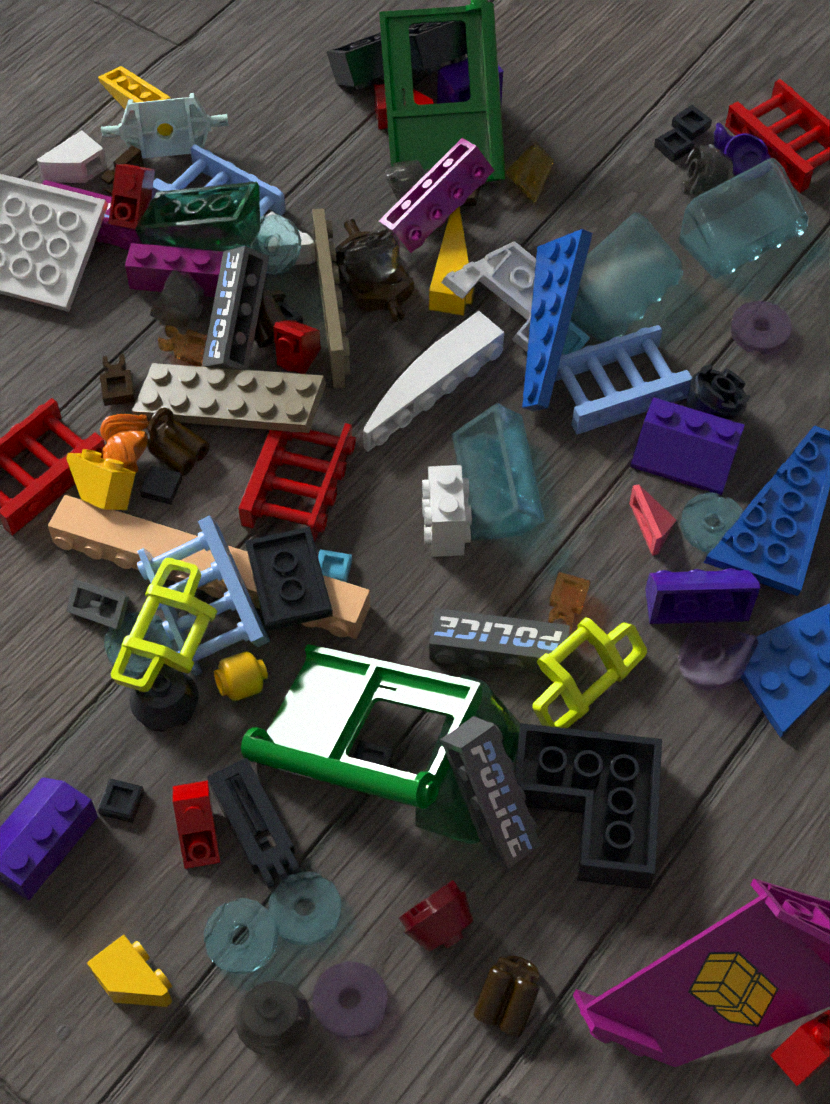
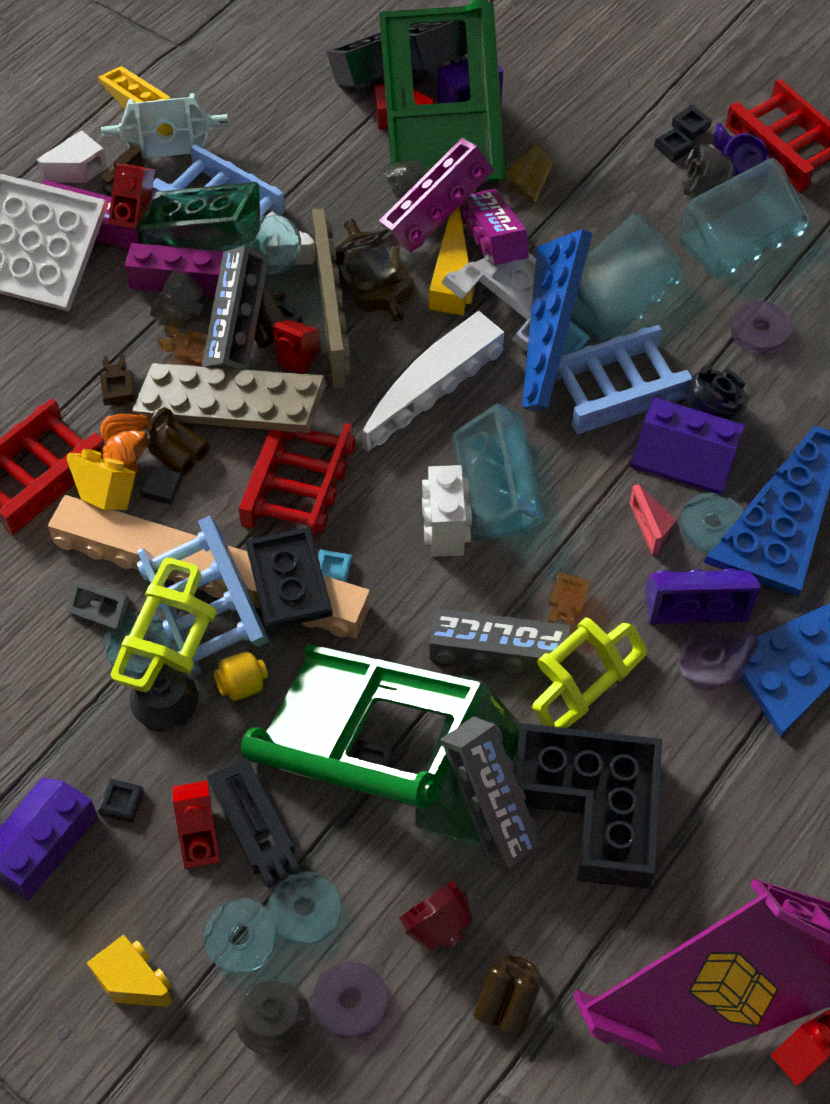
none -> magenta brick [460,189,529,265]

